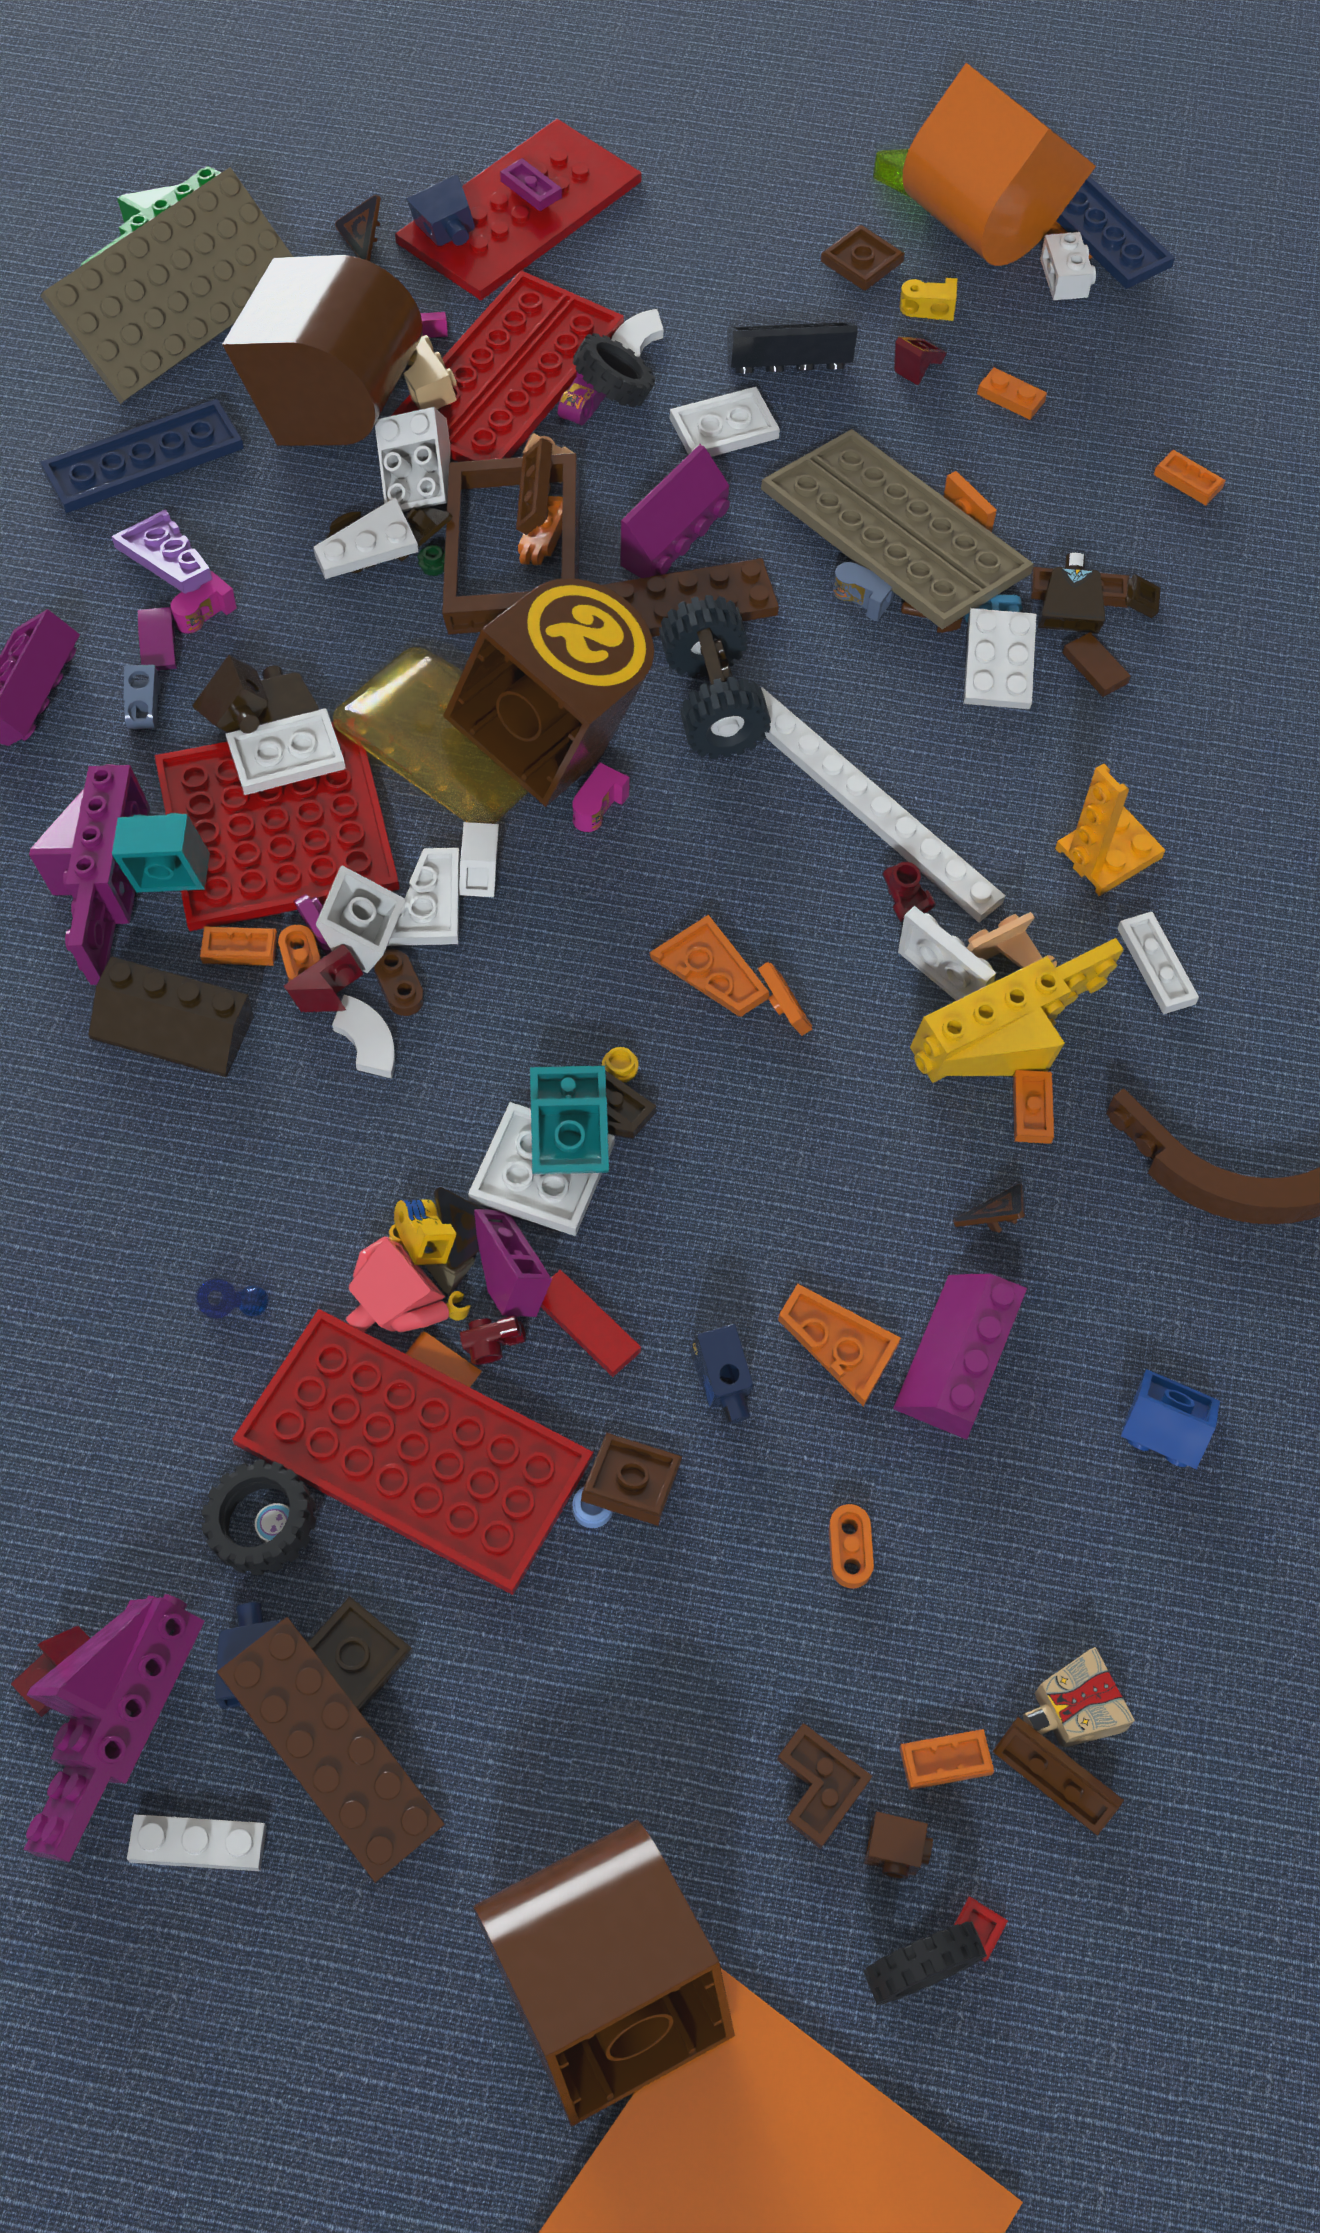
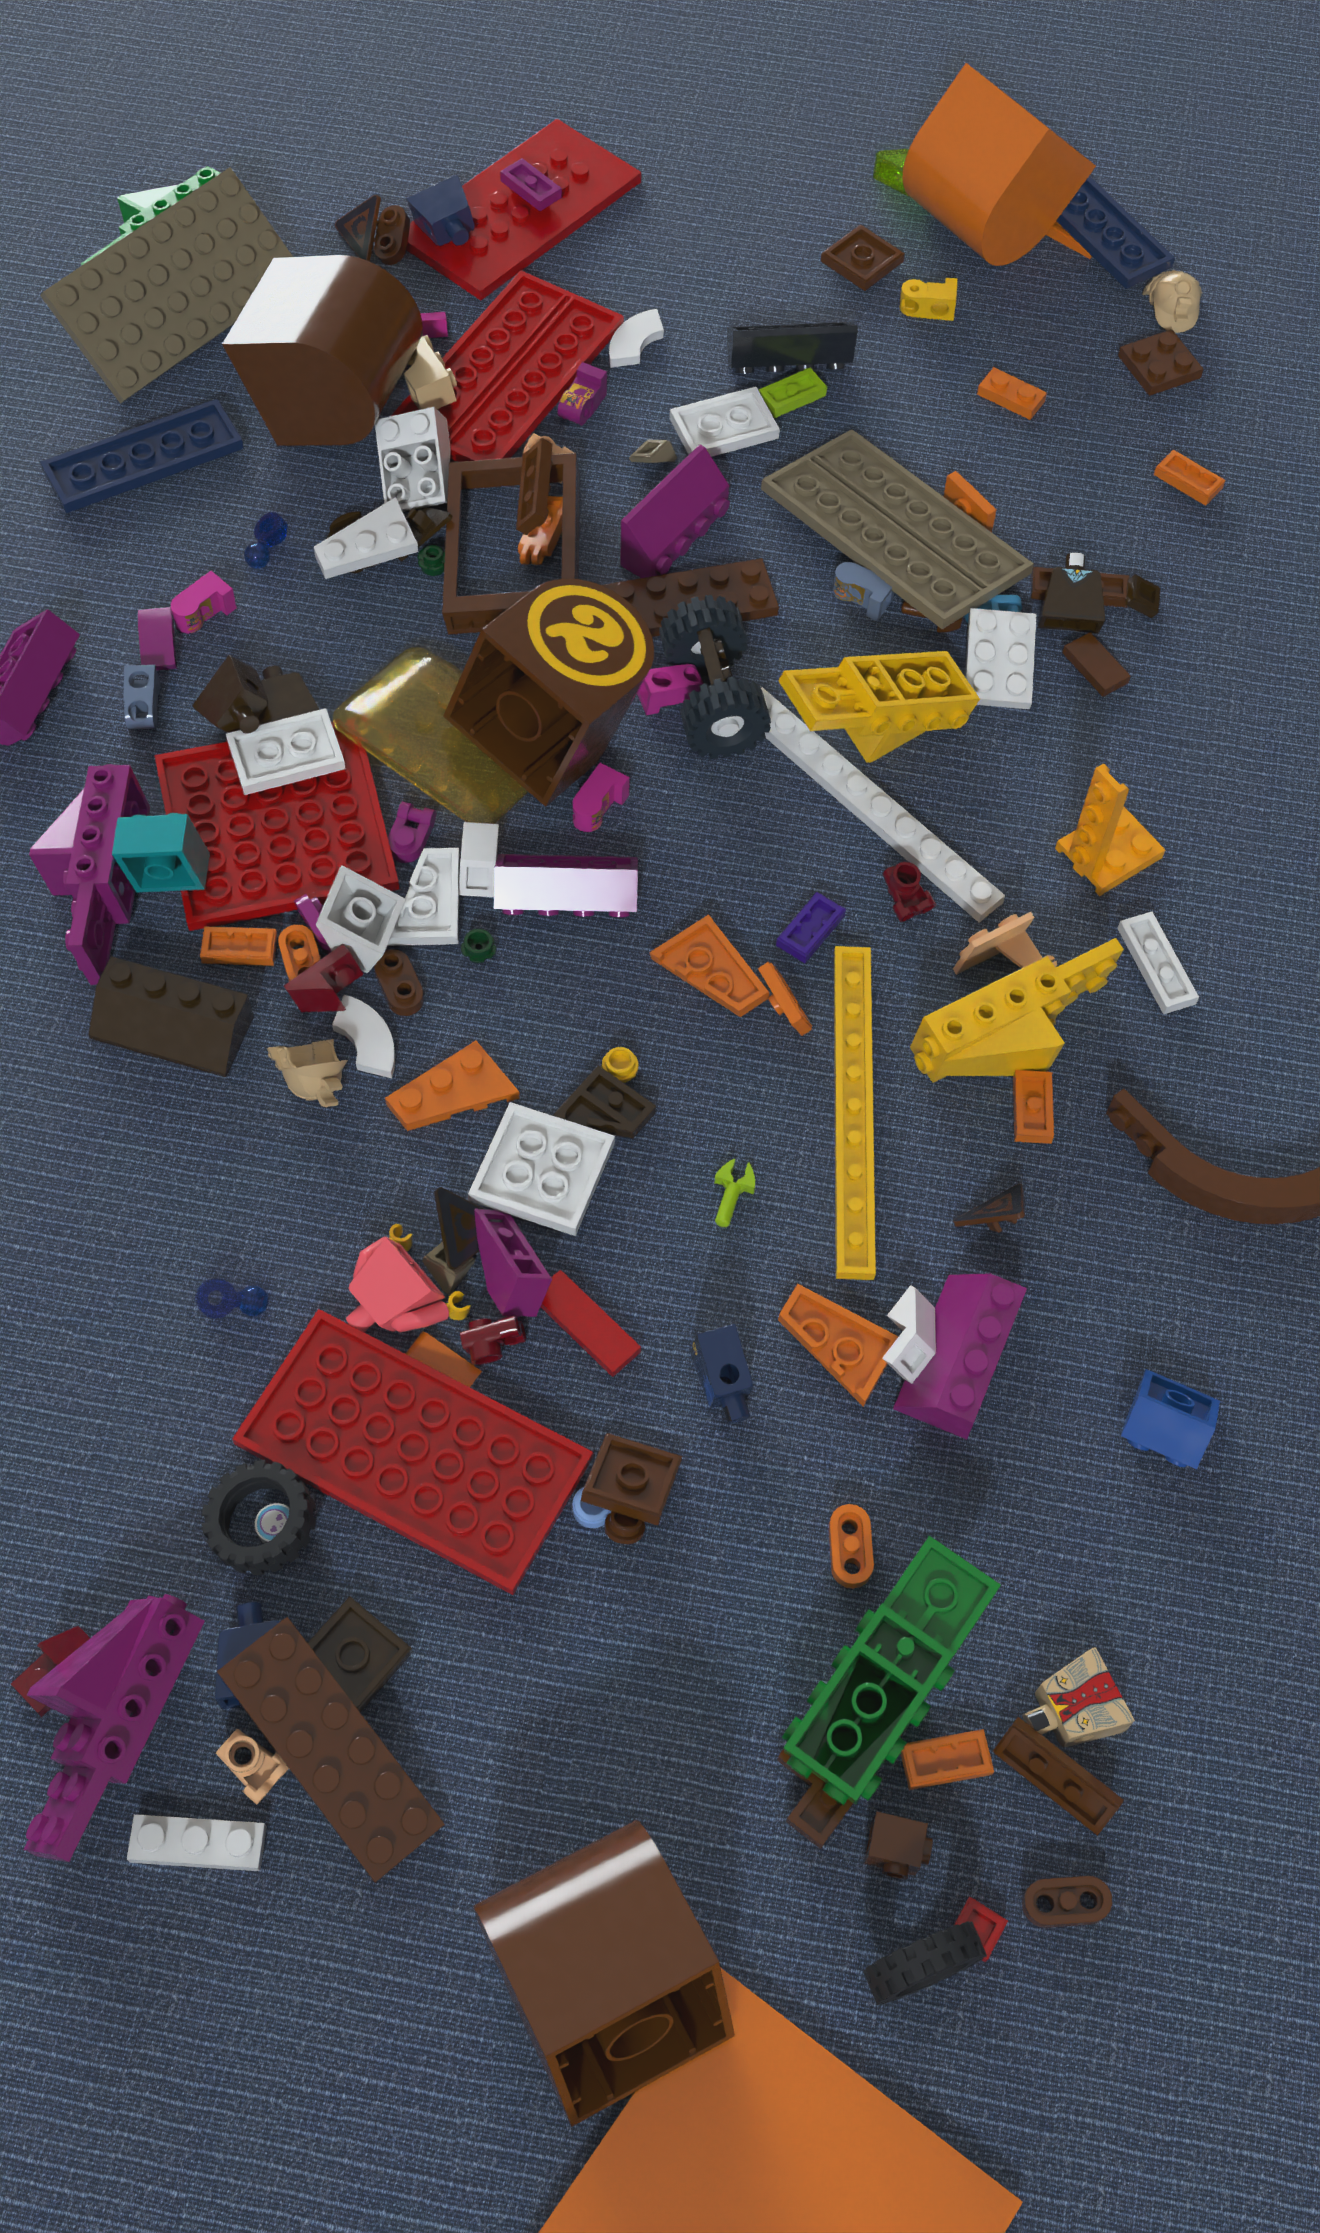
medium lavender wing [111,509,212,593] -> none
yellow leg [394,1199,457,1265] -> none
teal slope [530,1066,609,1175] -> none
black tyre [573,333,655,407] -> none
dark red slope [894,337,947,385] -> none
white plate [898,906,996,1001] -> none
white brick [1040,232,1096,300] -> none
none -> light nougat plate [216,1728,289,1805]
none -> clear blue plate [244,512,288,569]
none -> tan helmet [267,1039,348,1107]
none -> reddish brown plate [374,205,410,265]
none -> orange wing [385,1041,520,1131]
none -> magenta plate [388,801,437,863]
none -> dark green plate [461,929,496,963]
none -> slope [494,854,638,917]
none -> reddish brown plate [604,1511,645,1544]
none -> dark tan slope [629,440,677,463]
none -> dark pink leg [637,664,704,715]
none -> lime bar [714,1159,755,1227]
none -> lime plate [759,367,827,418]
none -> dark purple plate [776,892,846,964]
none -> yellow wedge [778,651,980,763]
none -> green wedge [782,1536,1001,1806]
none -> yellow plate [834,946,876,1280]
none -> white slope [882,1285,936,1384]
none -> reddish brown plate [1022,1876,1112,1928]
none -> reddish brown plate [1118,329,1204,396]
none -> tan helmet [1142,270,1202,333]

